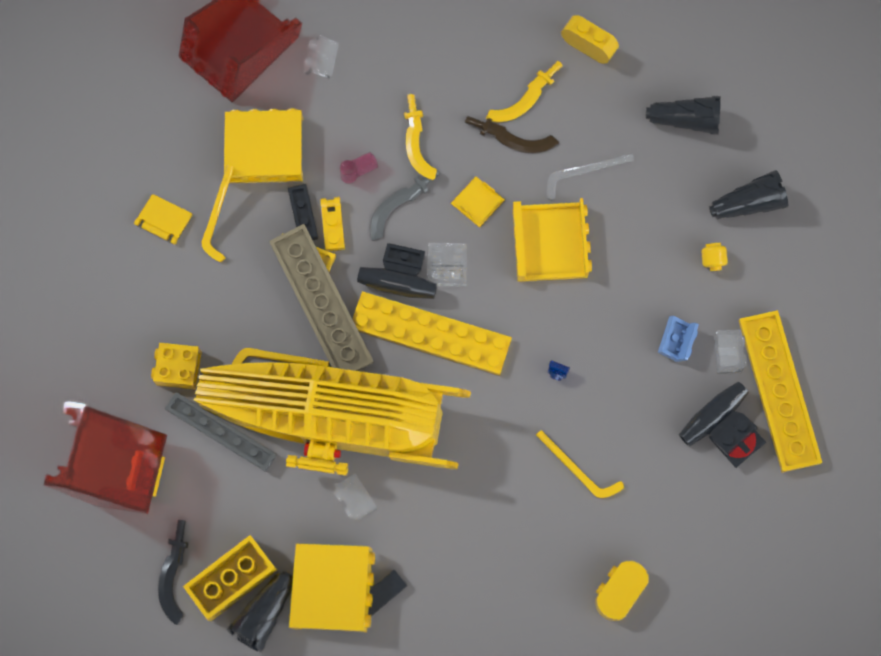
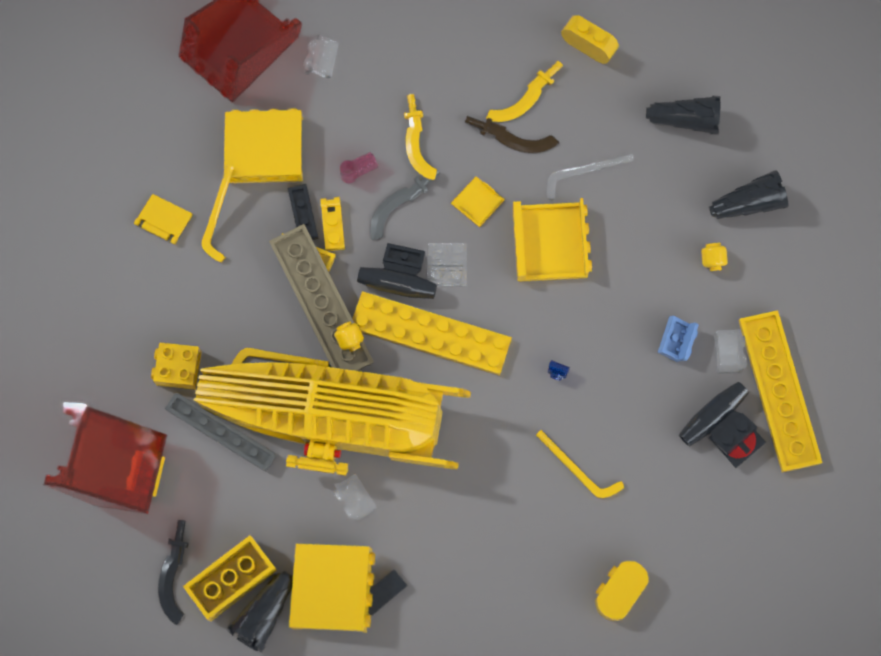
none -> yellow head [334,321,364,352]

